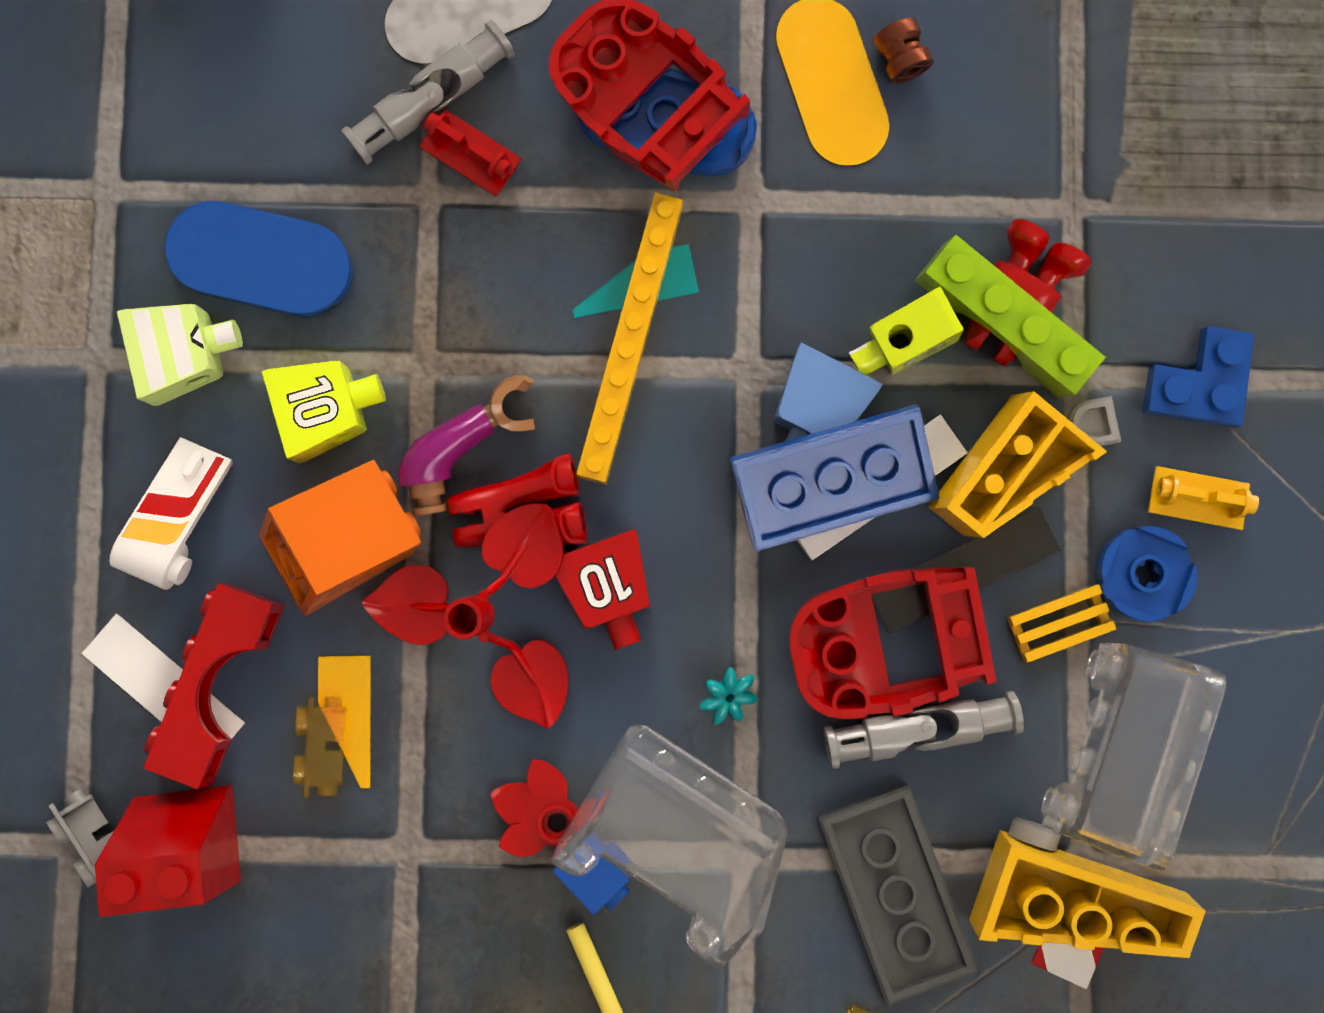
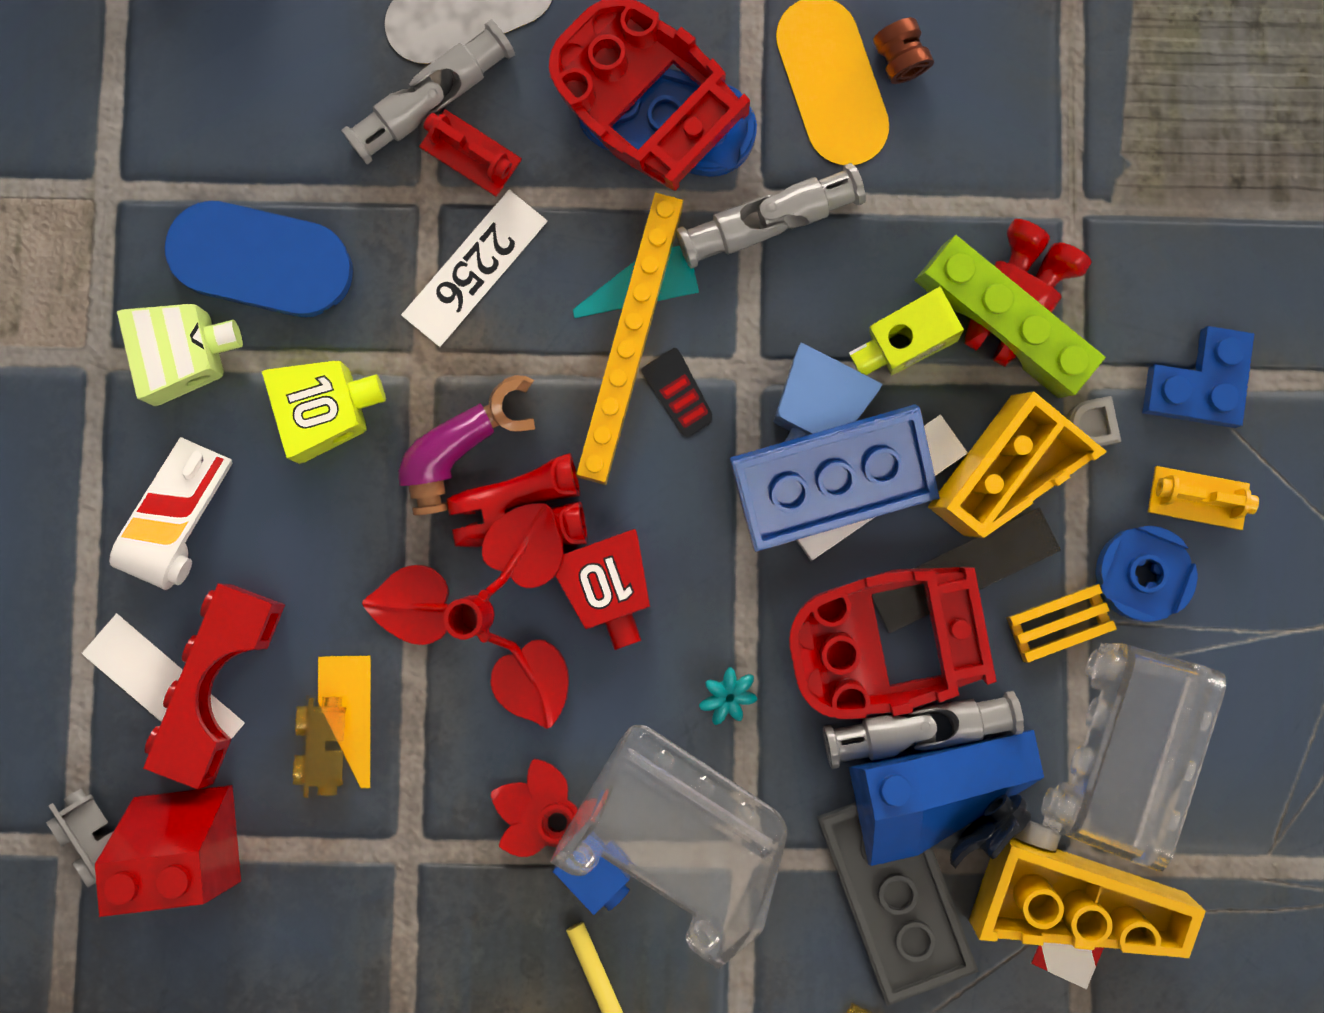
orange slope [258,460,421,617] -> none
none -> white sticker [401,189,548,347]
none -> black sticker [641,348,712,437]
none -> light grey piece [676,163,866,269]
none -> blue wedge [849,730,1044,866]
none -> black plate [950,794,1031,869]

